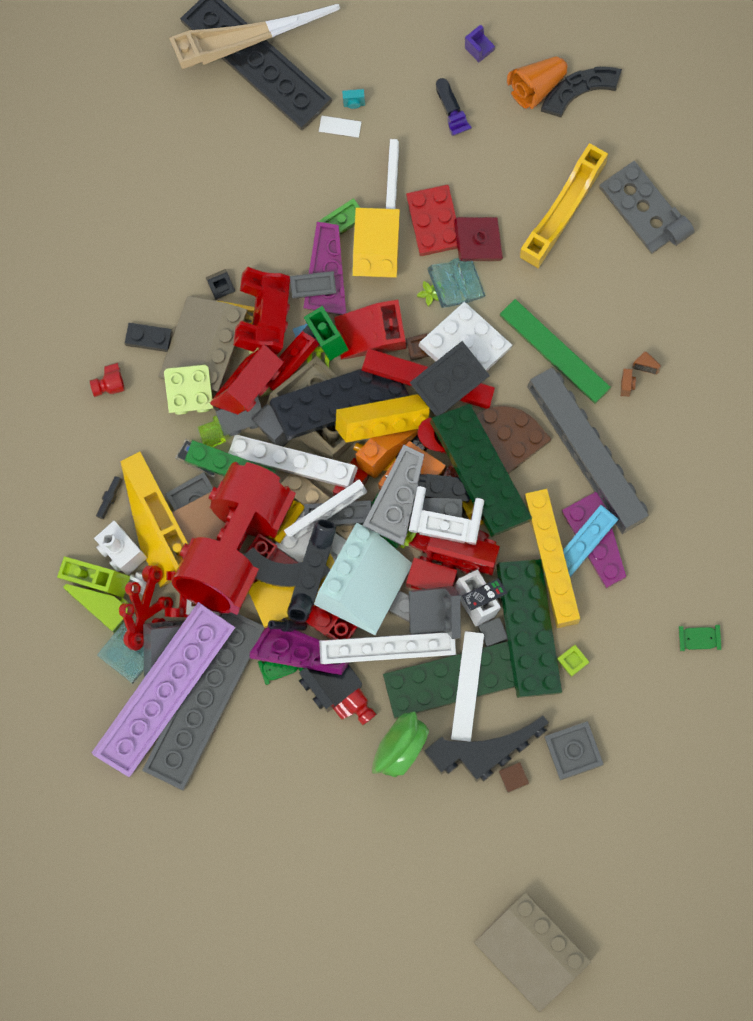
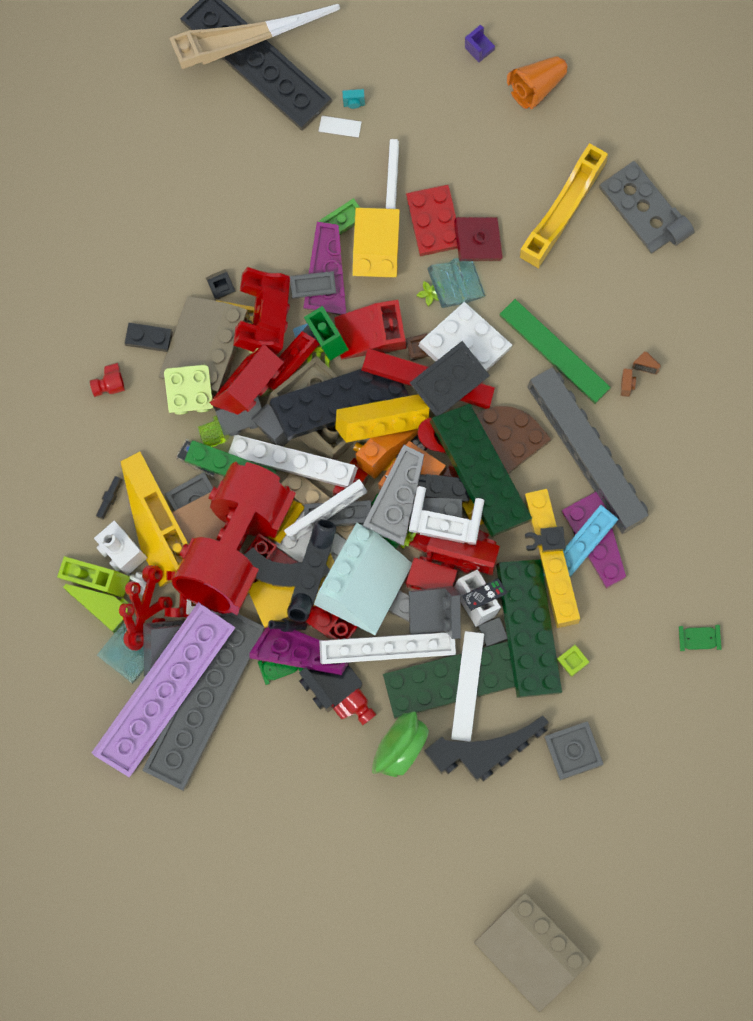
piece [436,78,472,136] -> none
reddish brown tile [499,762,529,793] -> none
black tile [541,67,622,117] -> none
none -> black plate [525,526,566,553]

